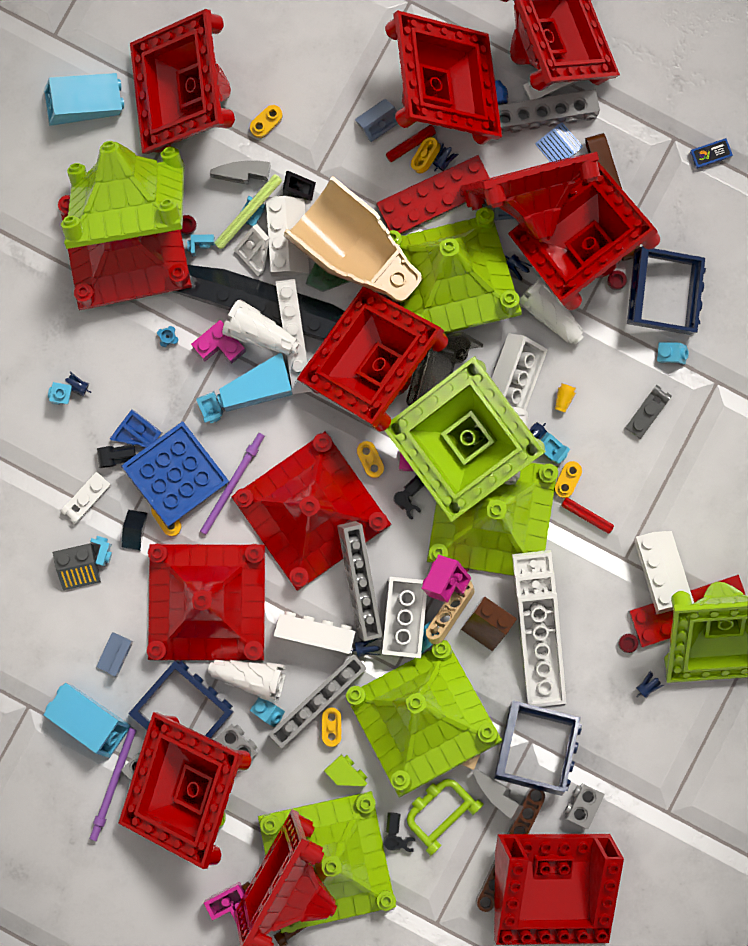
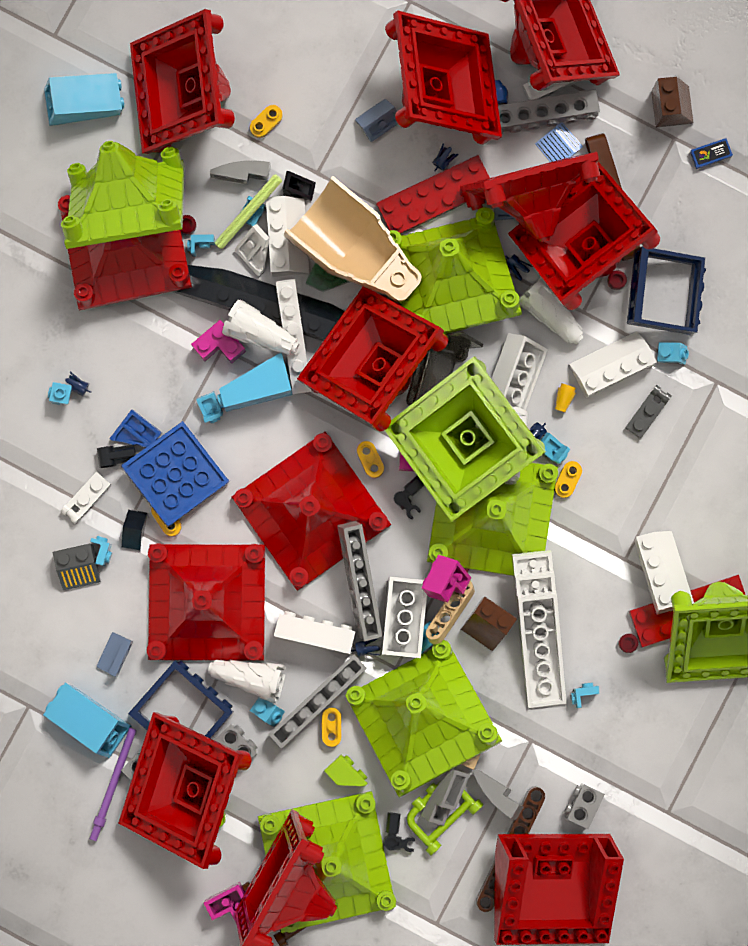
dark azure plate [157,326,178,347] -> none
medium lavender bar [200,432,265,535] -> none
red axle [386,125,436,162] -> none
yellow plate [411,137,441,174] -> none
window [494,700,582,796] -> none
red axle [561,497,614,534] -> none
dark blue piece [636,671,664,699] -> none
none -> light grey slope [421,769,470,826]
none -> white slope [569,331,657,398]
none -> medium azure bracket [571,683,599,708]
none -> reddish brown slope [651,76,694,128]

